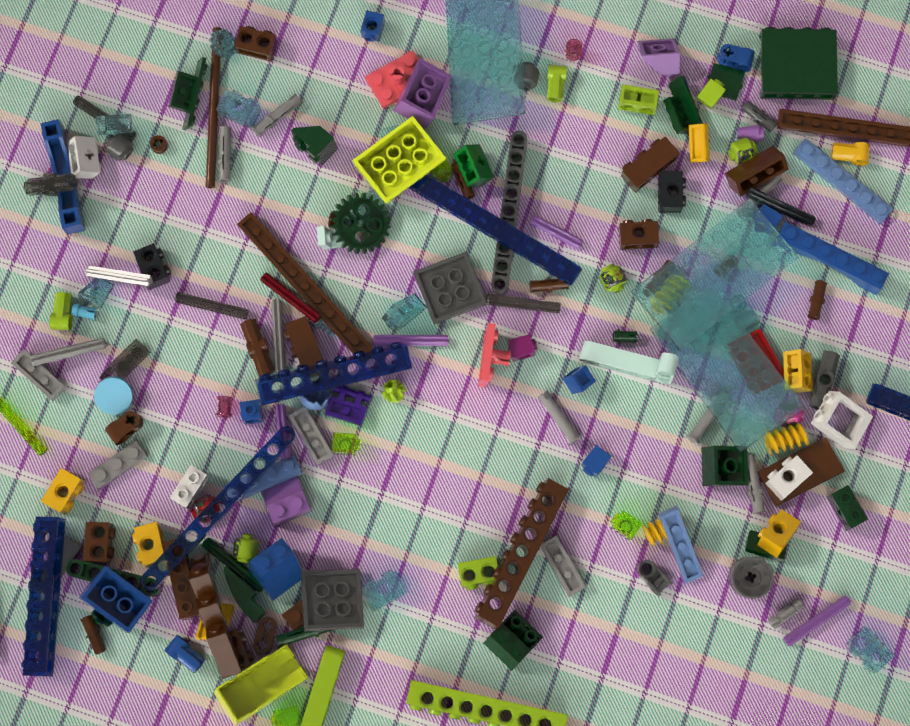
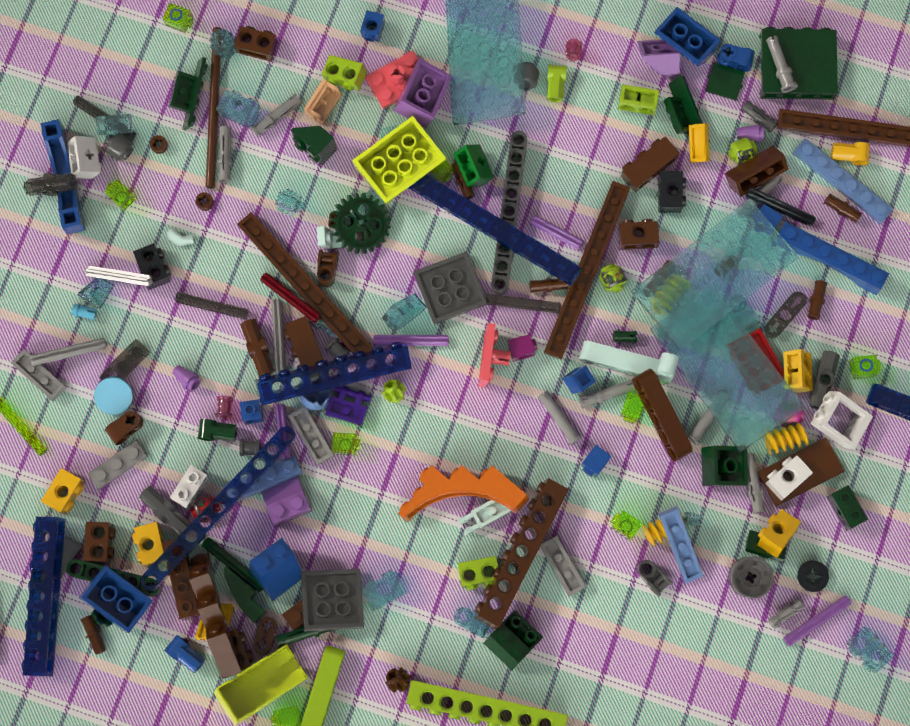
lime piece [49,292,73,331] -> none
lime head [233,533,259,563] -> none
lime brick [696,79,726,110] -> none
none -> clear neon green brick [104,179,136,212]
none -> dark grey piece [139,486,193,537]
none -> clear neon green brick [162,3,193,33]
none -> light aqua arm [167,228,195,246]
none -> medium lavender cone [172,365,201,391]
none -> reddish brown bush [195,192,214,211]
none -> dark green piece [197,419,237,442]
none -> dark grey bush [239,439,261,457]
none -> clear light blue head [275,189,304,216]
none -> light nougat hinge [304,79,342,125]
none -> reddish brown piece [317,249,339,287]
none -> lime brick [321,55,367,91]
none -> dark grey bush [325,337,350,363]
none -> reddish brown gear [385,667,411,693]
none -> orange arch [398,465,529,522]
none -> clear light blue piece [454,607,490,638]
none -> light aqua hinge [458,500,512,535]
none -> reddish brown plate [544,181,630,360]
none -> light grey pin [578,379,636,409]
none -> clear neon green brick [620,392,644,424]
none -> reddish brown beam [632,369,693,462]
none -> blue slope [654,7,721,66]
none -> clear light blue bush [683,512,702,526]
none -> clear smoke beam [764,292,807,338]
none -> light grey pin [766,36,798,93]
none -> black gear [797,560,829,592]
none -> reddish brown pin [824,193,862,223]
none -> clear neon green brick [849,355,881,380]

